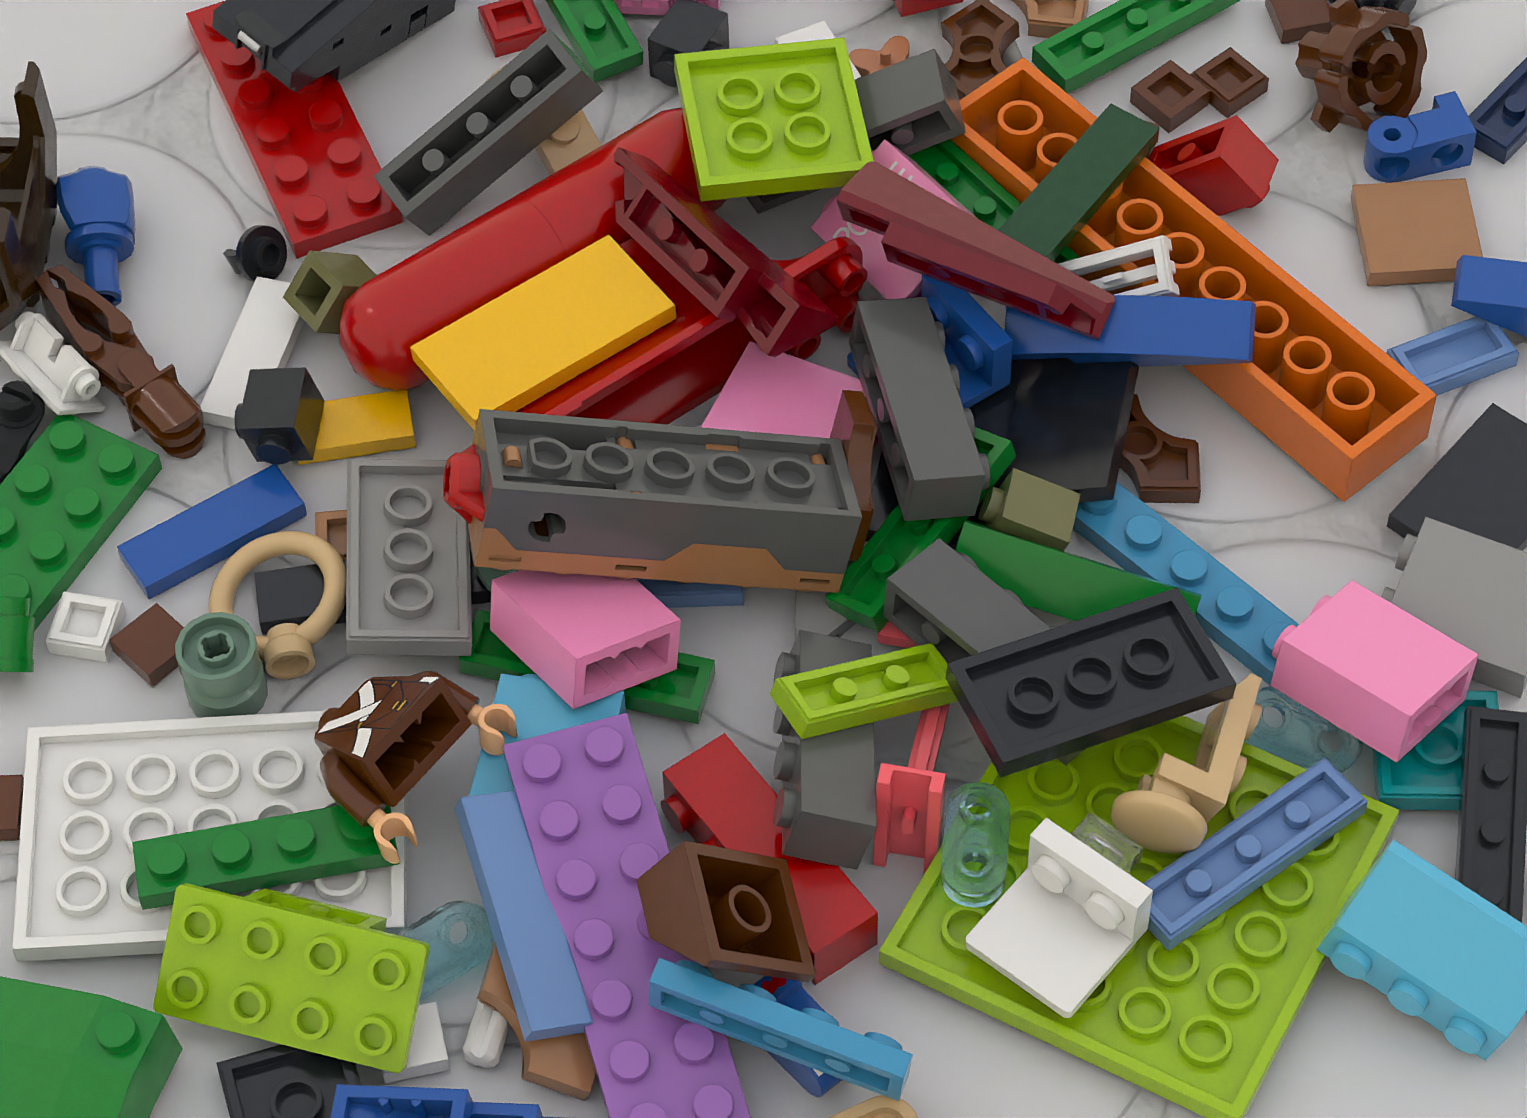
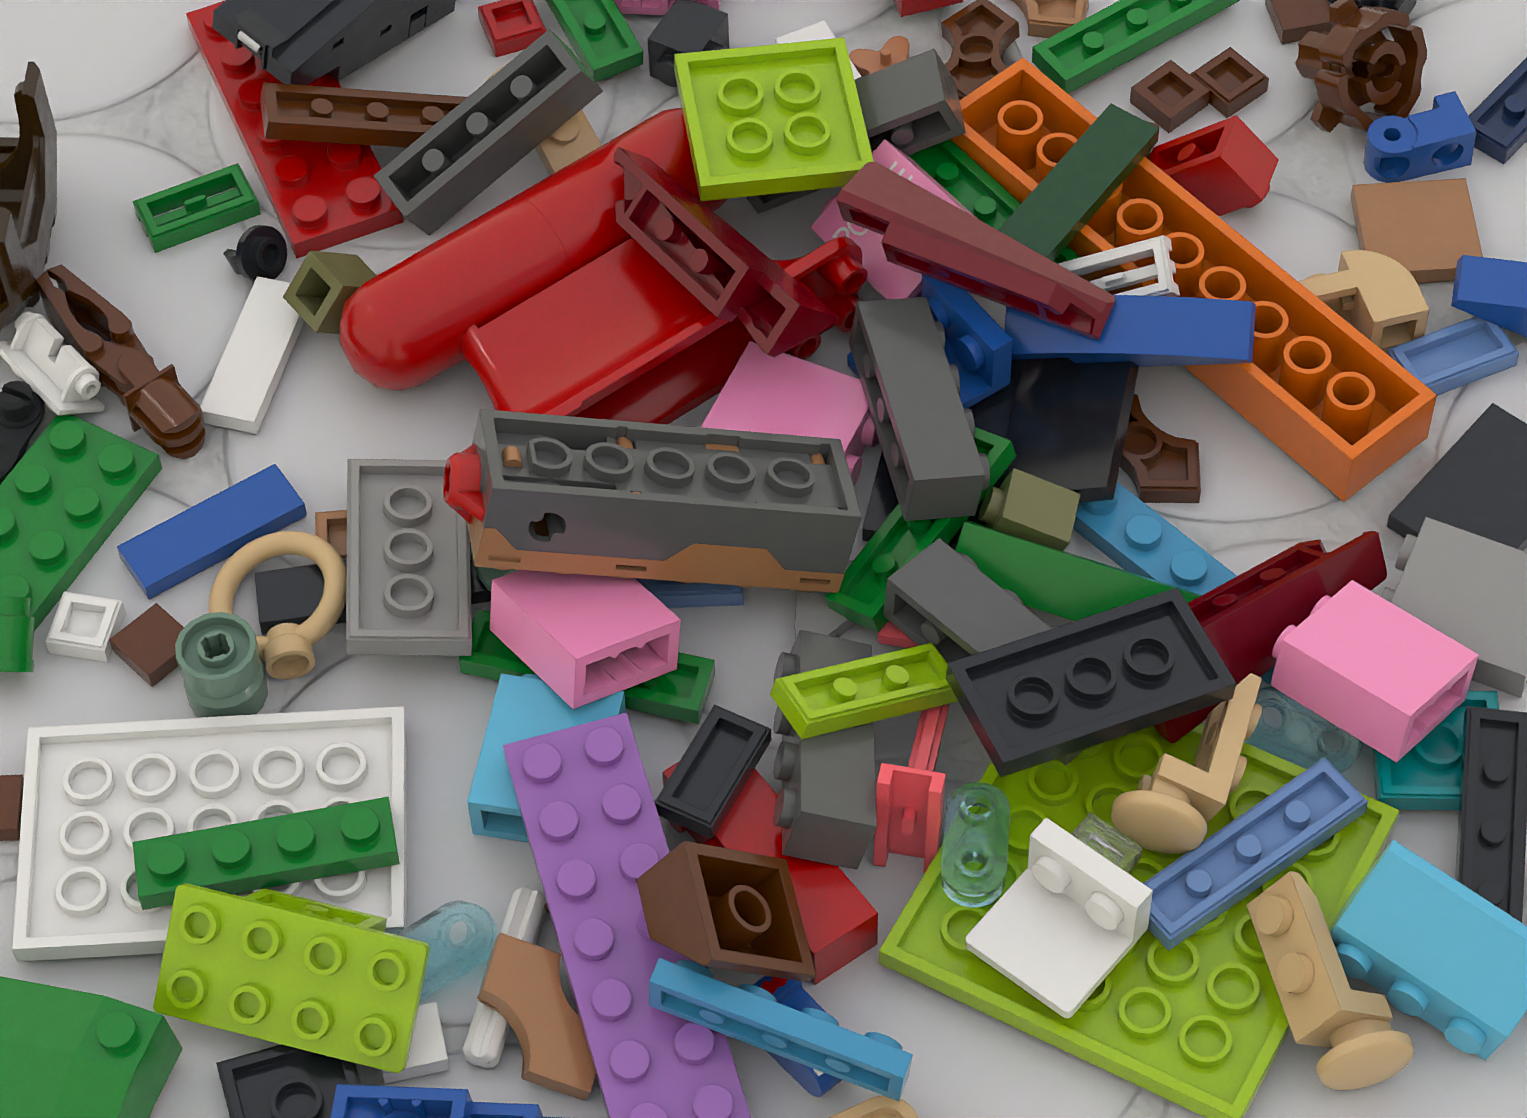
blue piece [56,166,135,306] -> none
black brick [234,367,325,465] -> none
yellow tile [298,390,416,465] -> none
reddish brown torso [314,671,517,864] -> none
yellow tile [410,235,677,431] -> none
medium blue tile [455,791,593,1042] -> none
reddish brown tile [830,390,877,561] -> none
none -> green tile [133,163,261,253]
none -> reddish brown plate [260,82,467,148]
none -> black tile [655,704,772,839]
none -> dark red wedge [1154,531,1387,743]
none -> tan piece [1246,871,1414,1090]
none -> tan brick [1298,250,1430,353]

